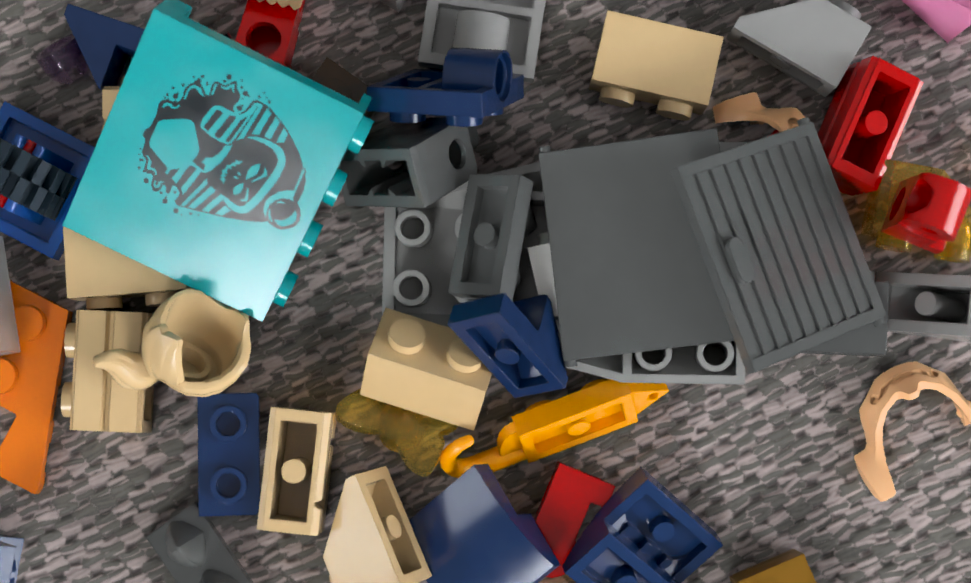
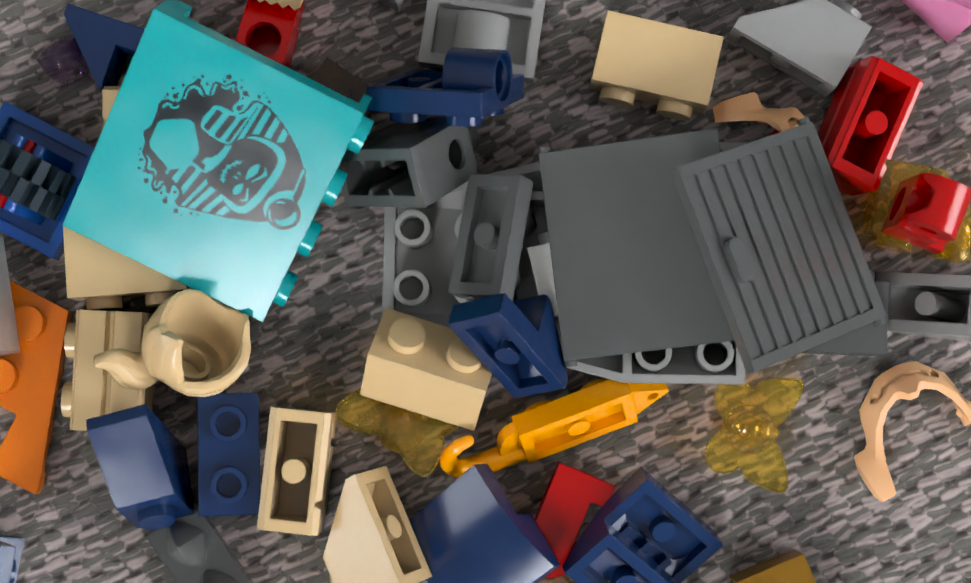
none -> dark blue slope [86,404,194,530]
none -> clear yellow animal [704,378,804,493]

